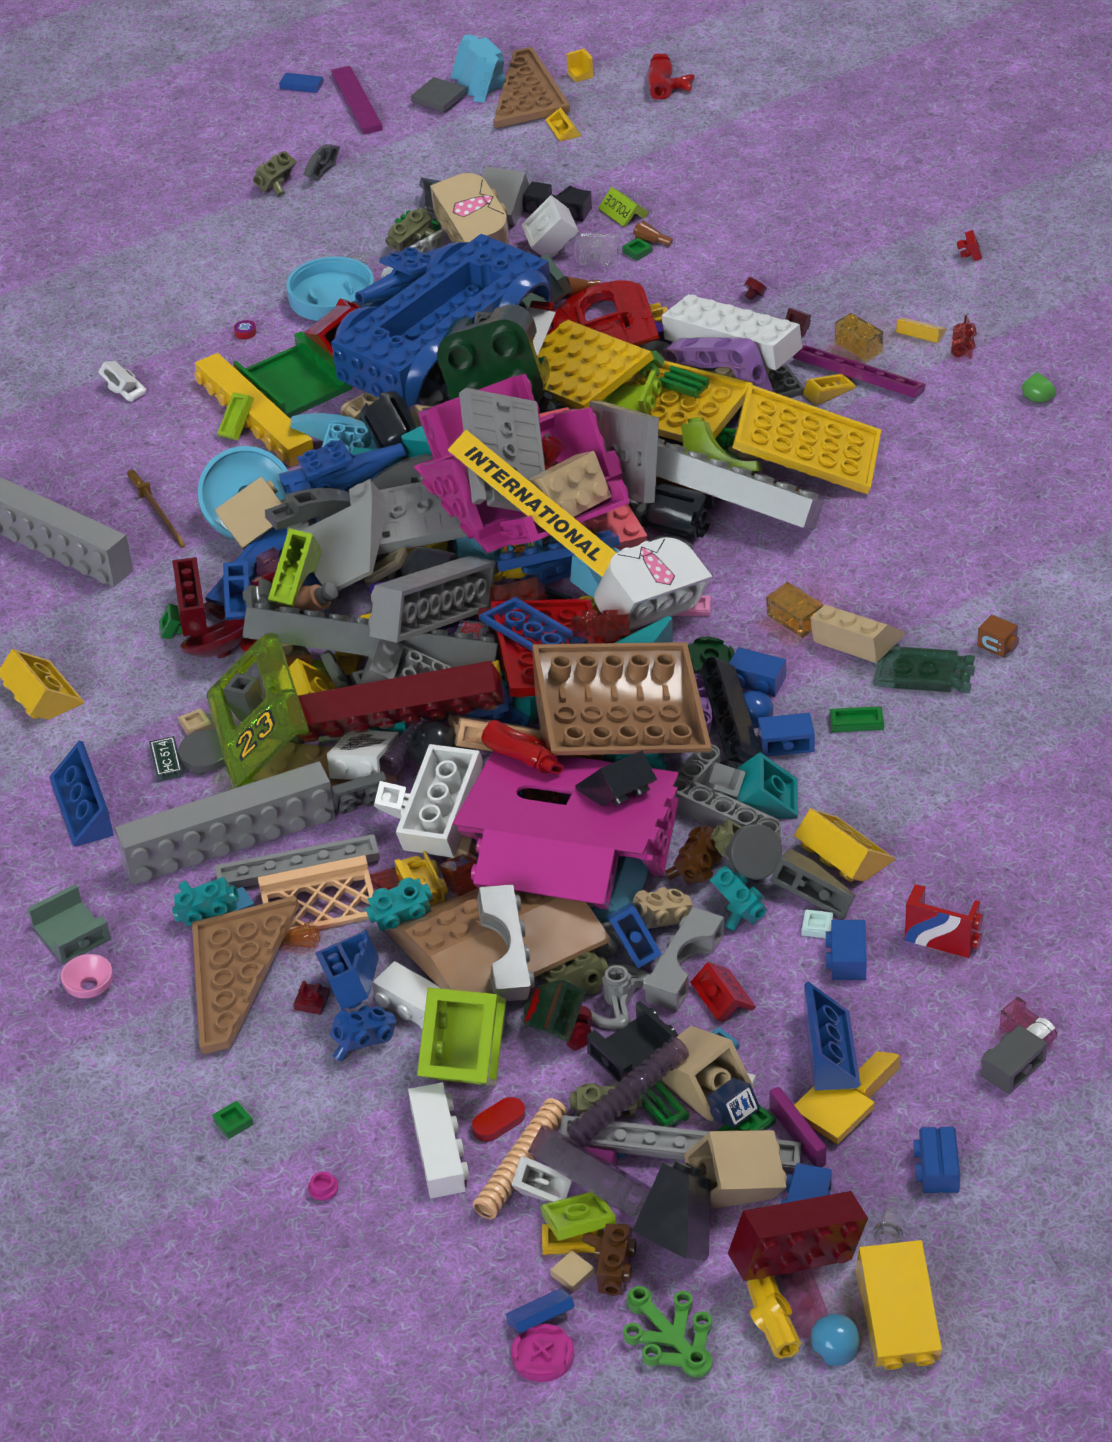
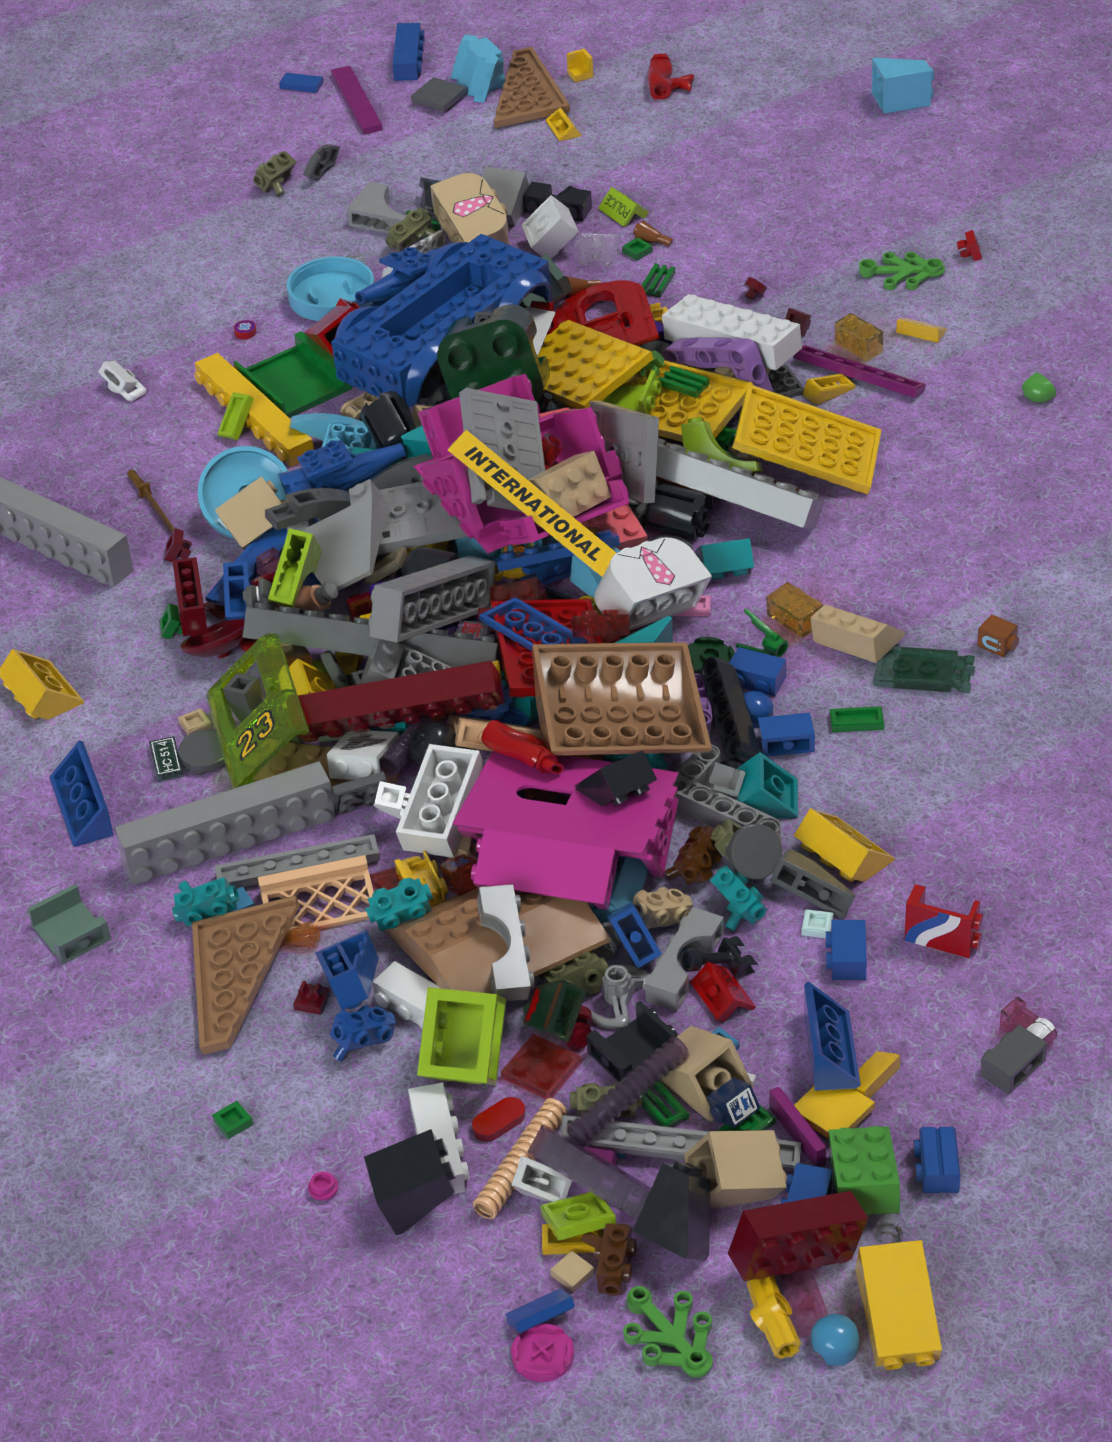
bright pink piece [61,954,113,999] -> none
clear red hinge [951,315,977,359] -> none
none -> dark red tile [164,528,192,562]
none -> dark red tile [346,592,373,621]
none -> light grey arch [347,182,406,233]
none -> black slope [364,1129,456,1235]
none -> blue brick [393,23,425,81]
none -> clear red plate [501,1033,582,1099]
none -> green tile [642,263,676,298]
none -> black bar [680,936,758,976]
none -> teal slope [695,538,754,580]
none -> green plant [736,608,789,657]
none -> bright green brick [829,1126,900,1215]
none -> bright green plant [859,252,945,290]
none -> medium azure slope [871,58,934,113]

